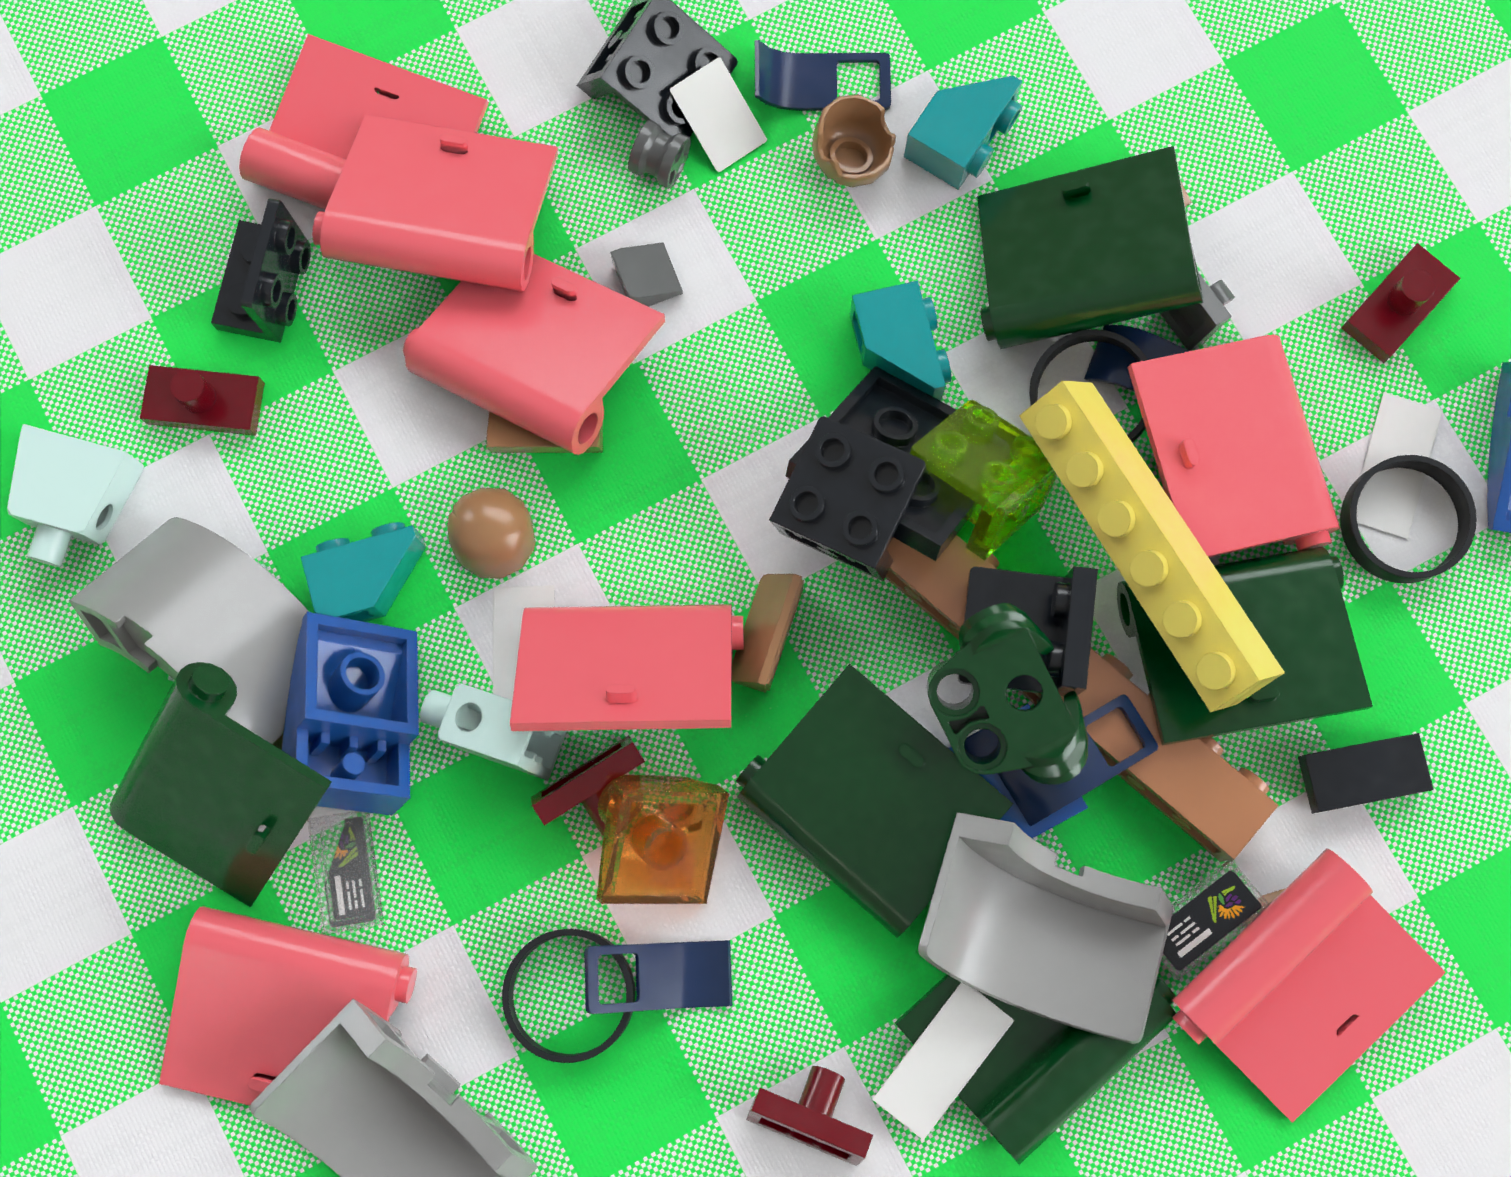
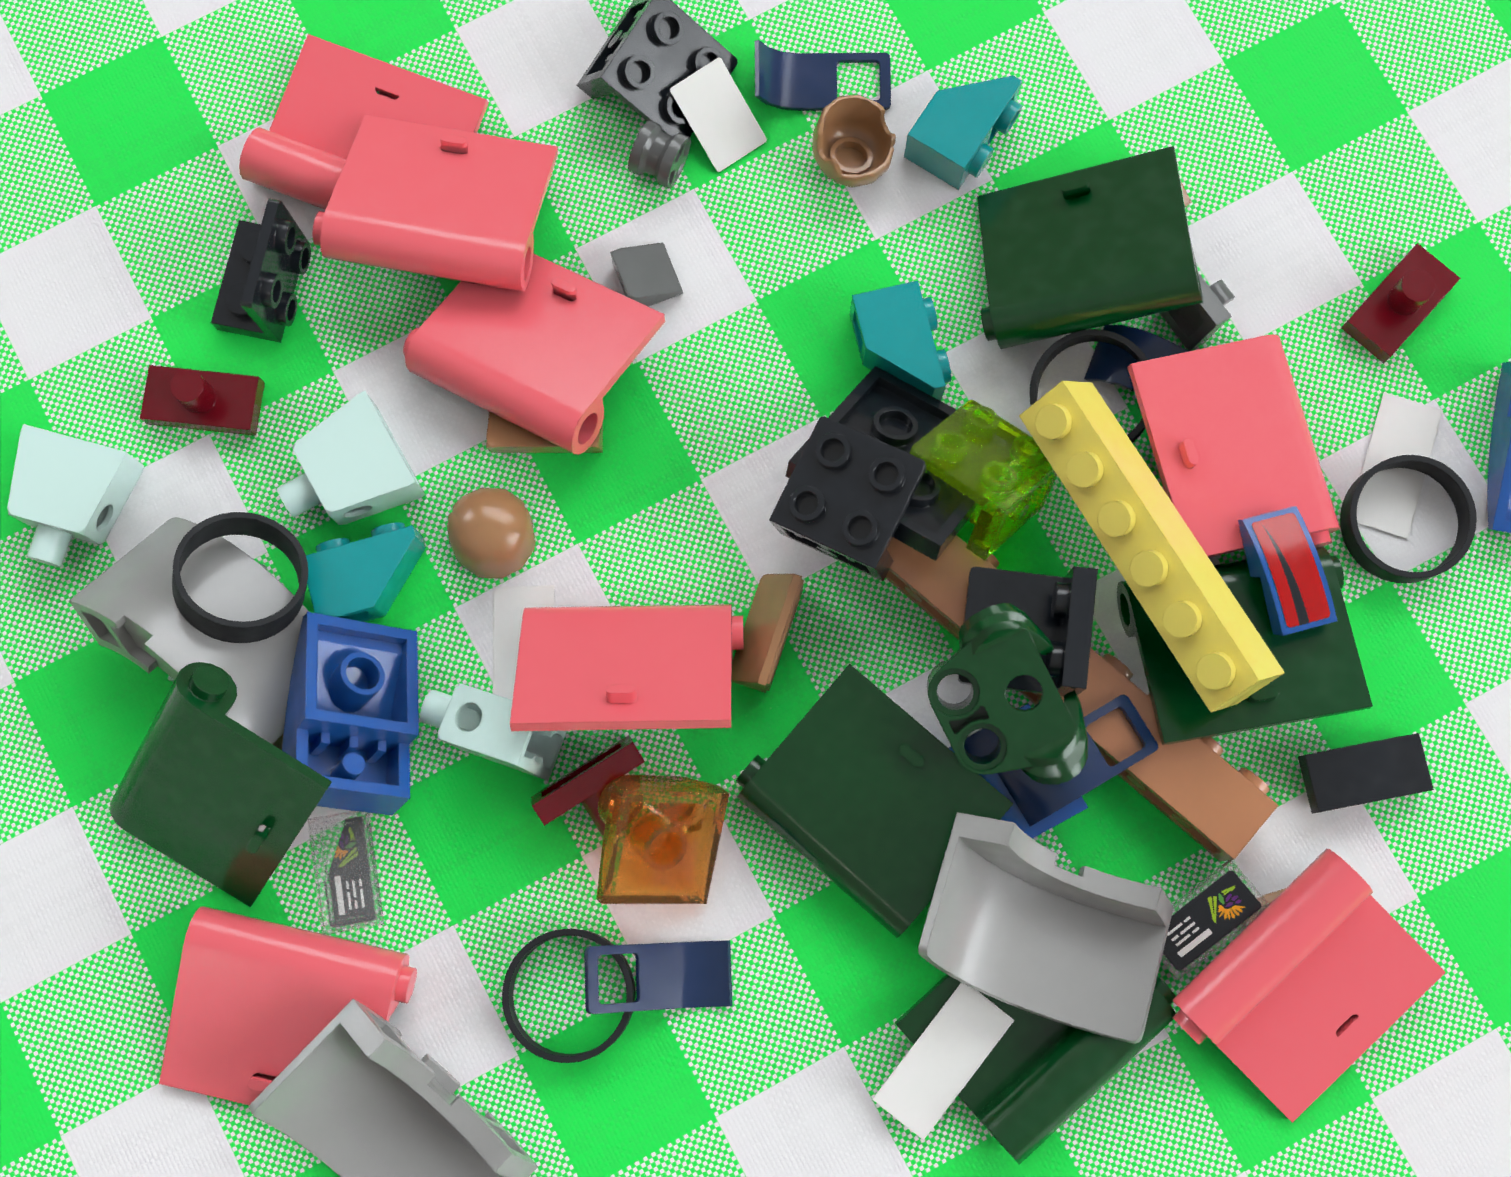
dark red tile [746,1066,873,1166] -> none
none -> black tyre [172,512,308,643]
none -> light aqua torso [277,391,425,525]
none -> slope [1238,506,1338,636]

